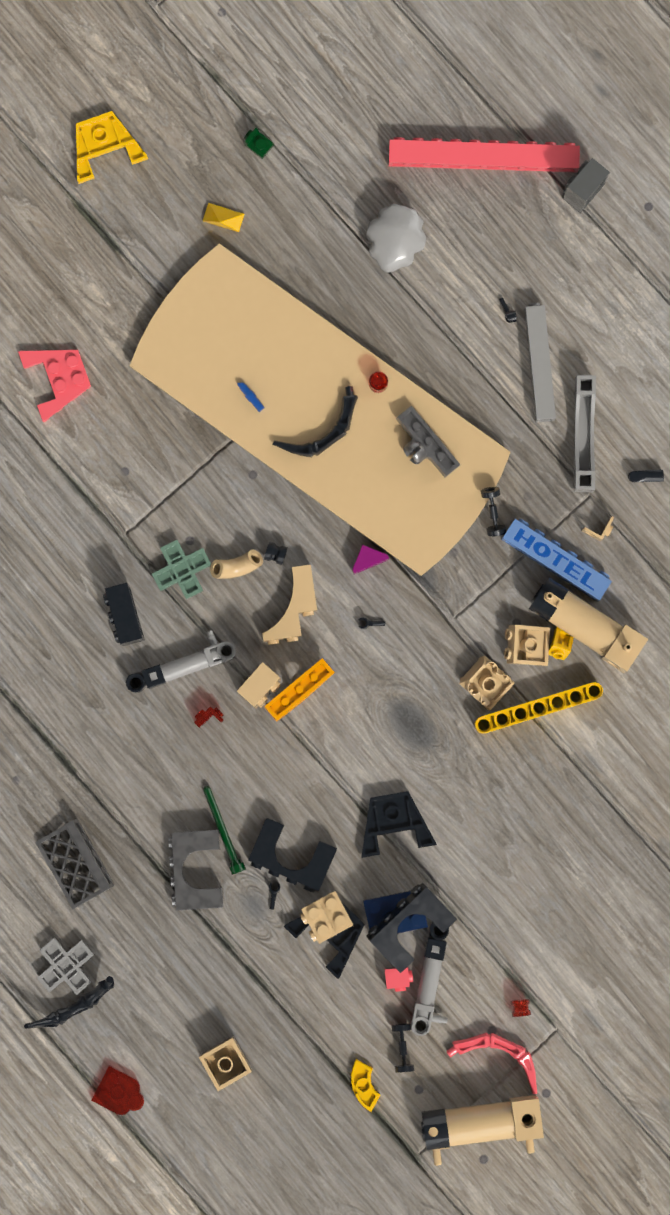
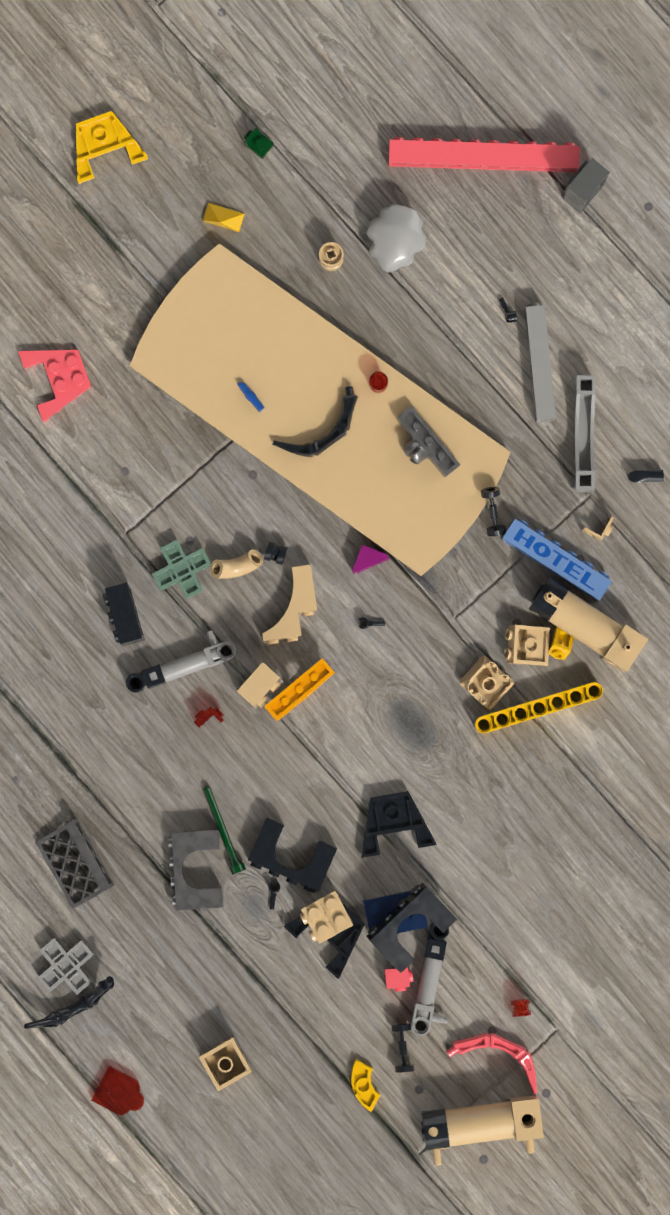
none -> tan wheel [319,242,344,271]

